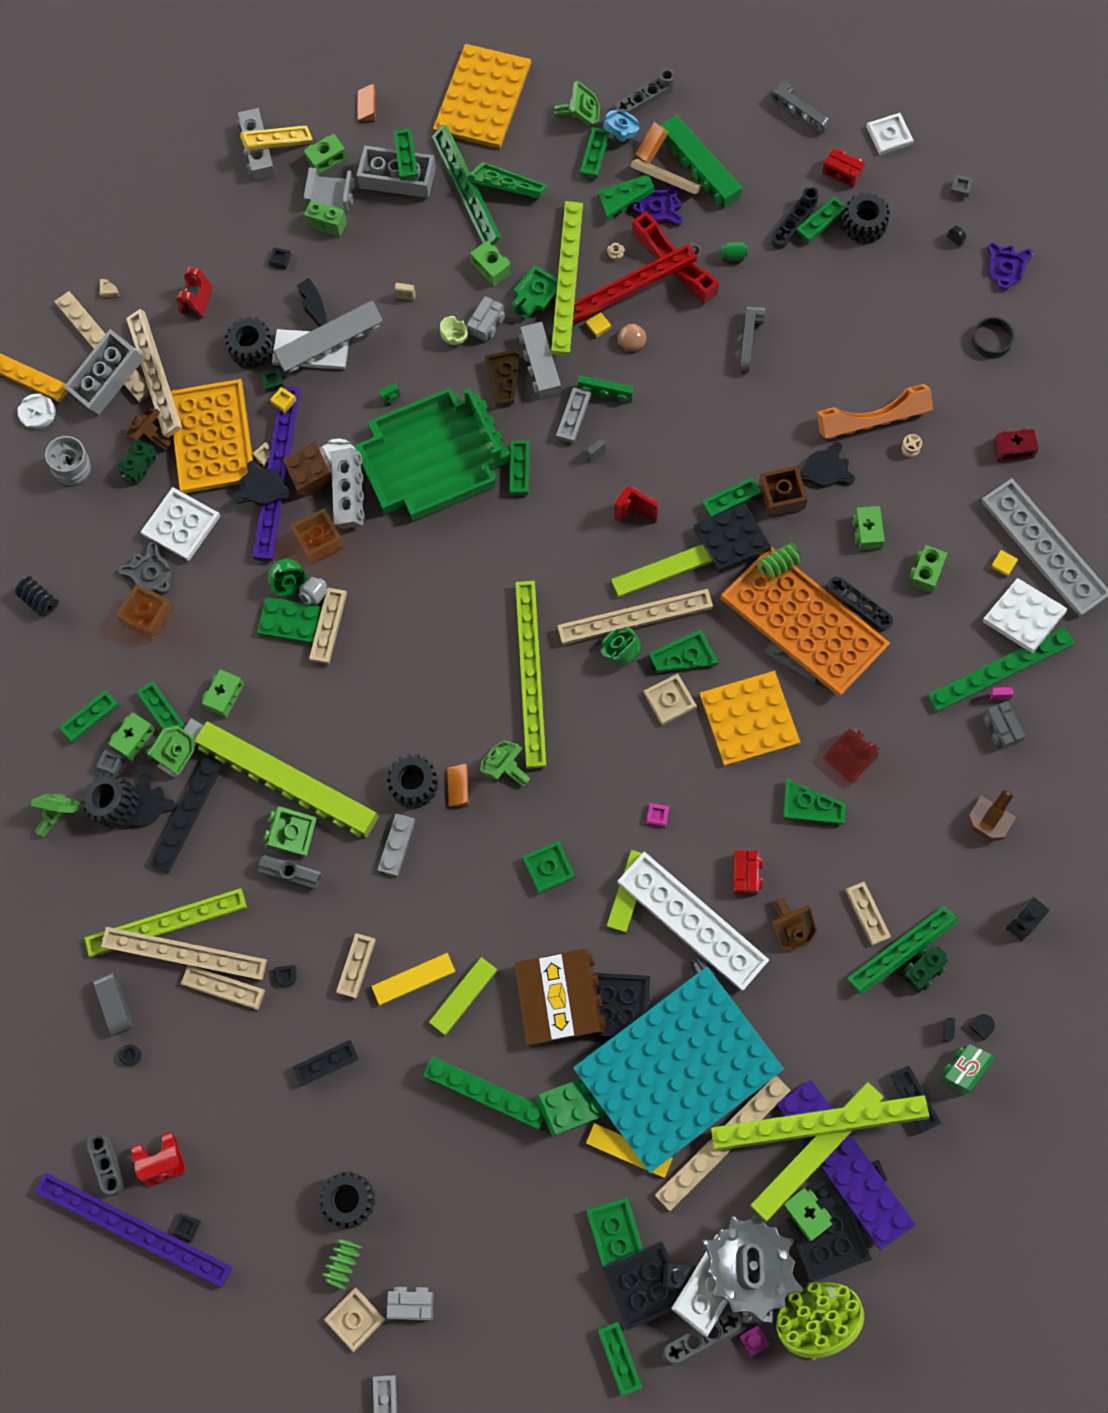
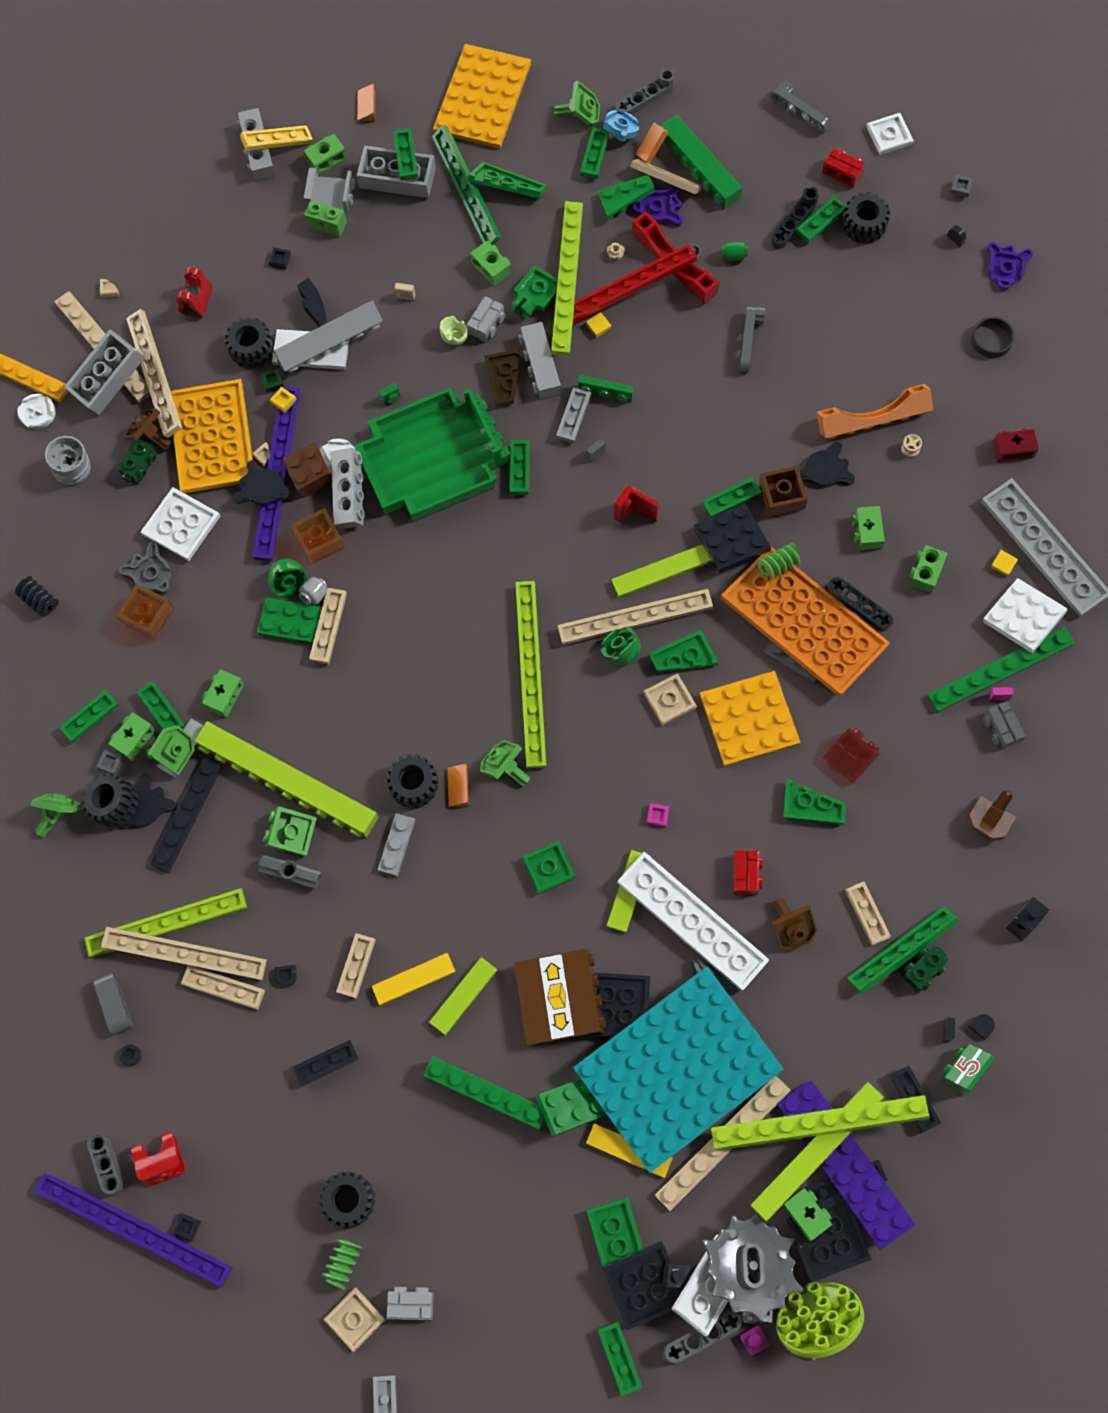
nougat hair [617,324,647,352] -> none

